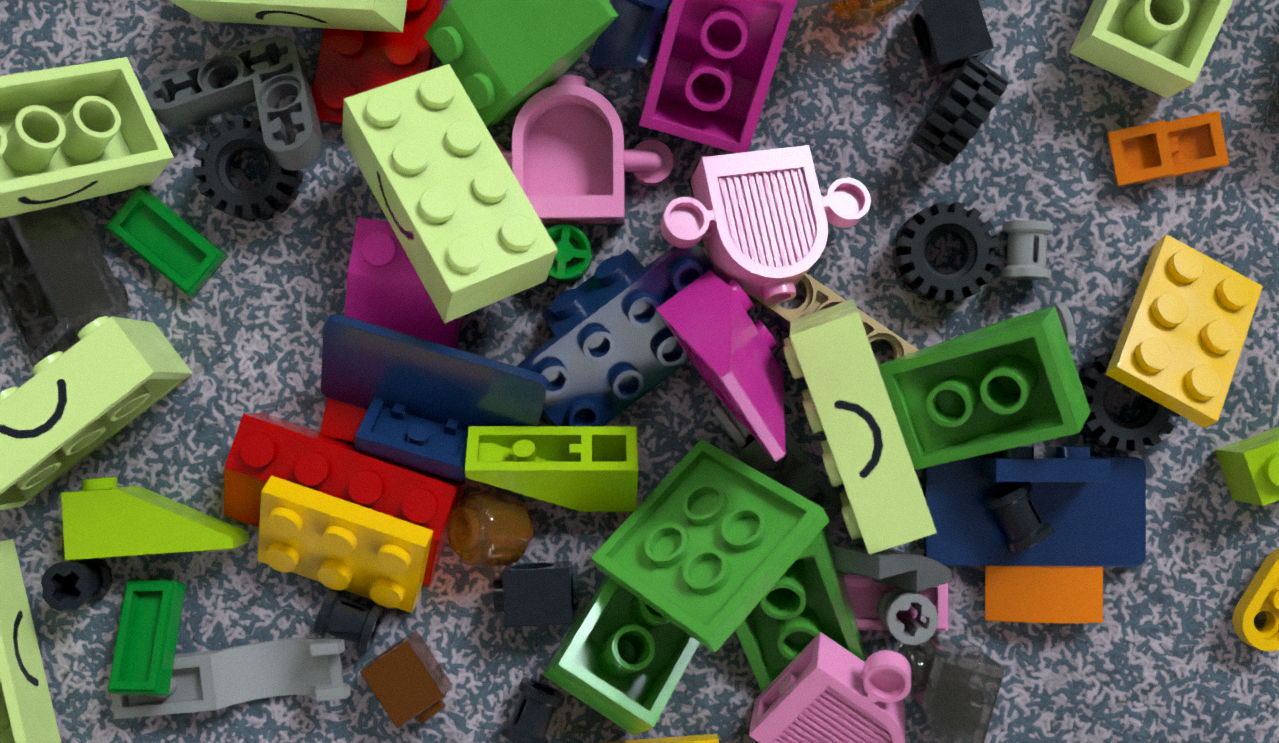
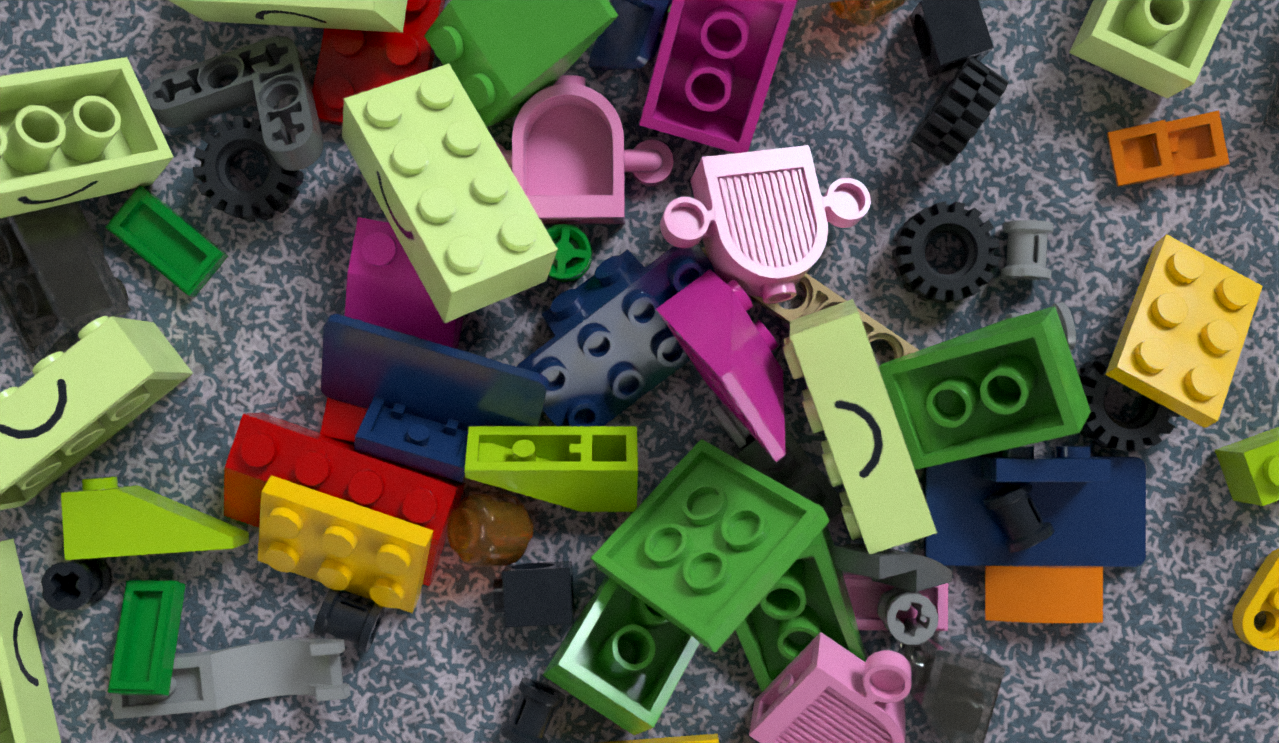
reddish brown brick [360,630,452,728] -> none

